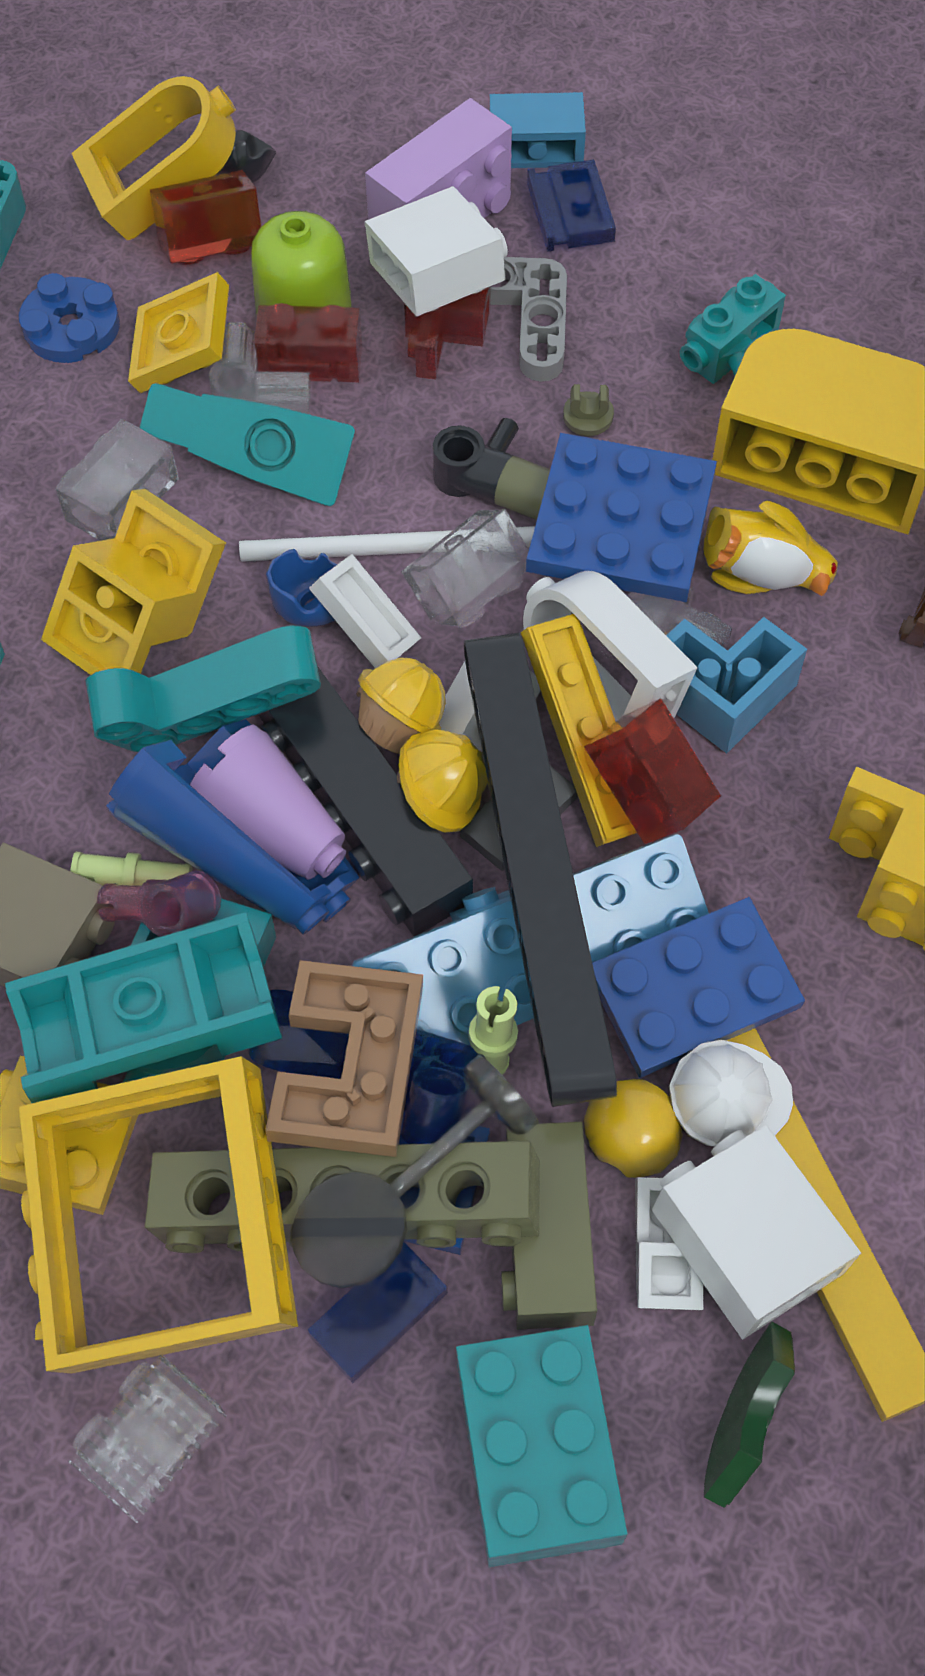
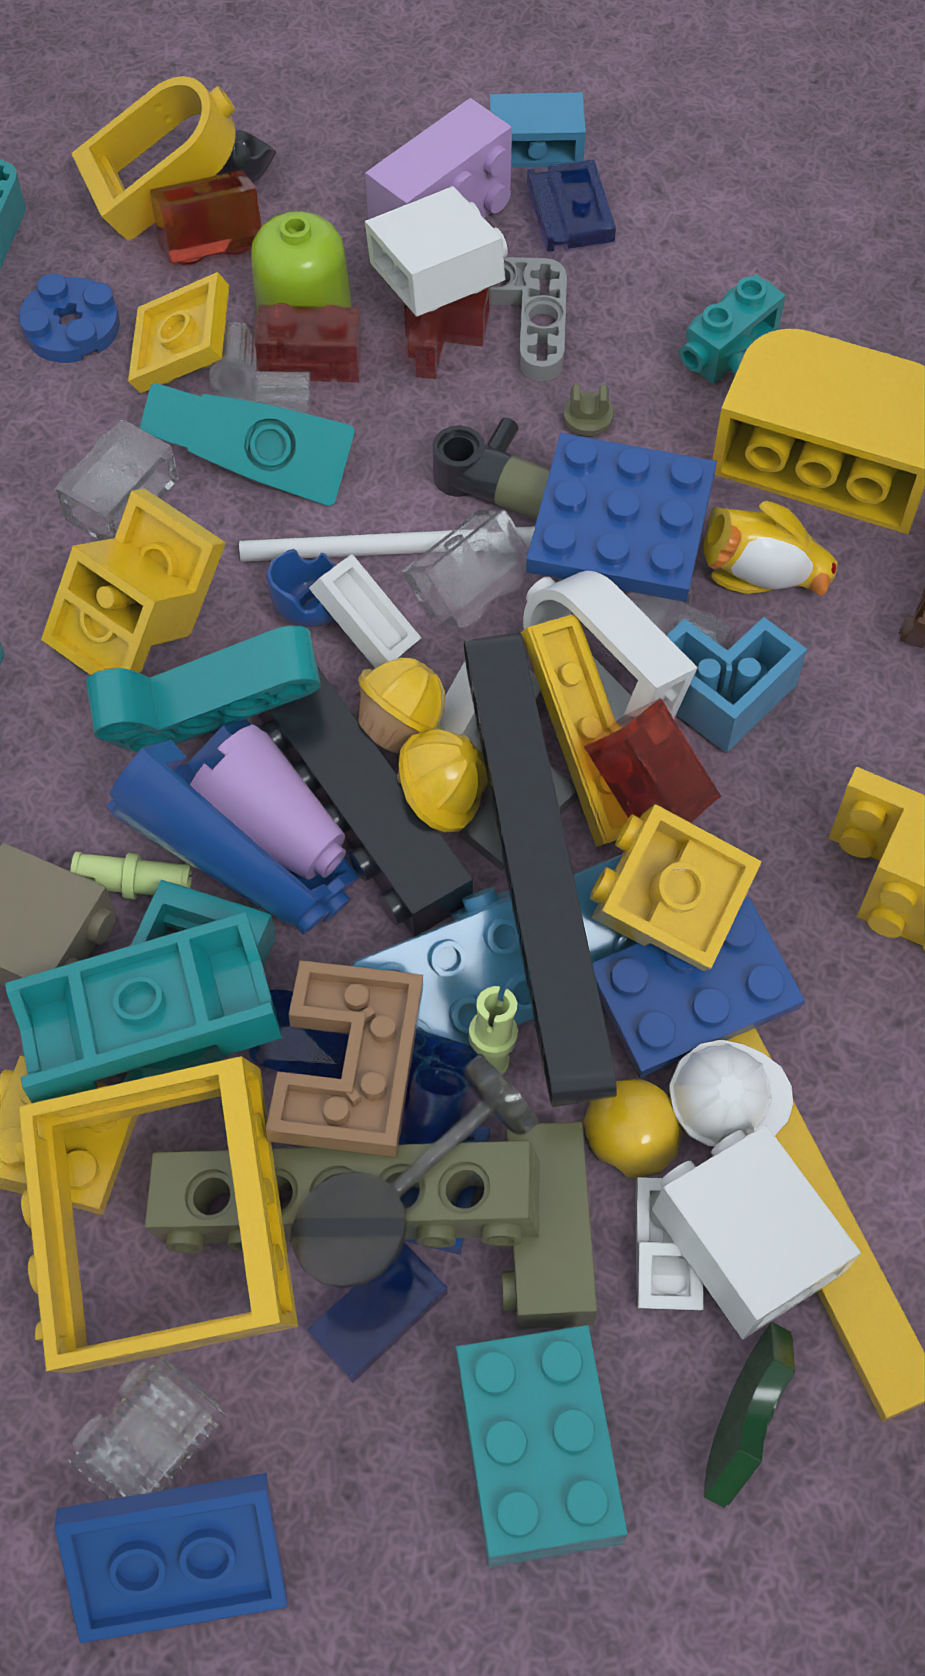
clear pink pin [97,870,221,937] -> none
none -> blue plate [54,1473,288,1644]
none -> yellow plate [589,804,762,972]

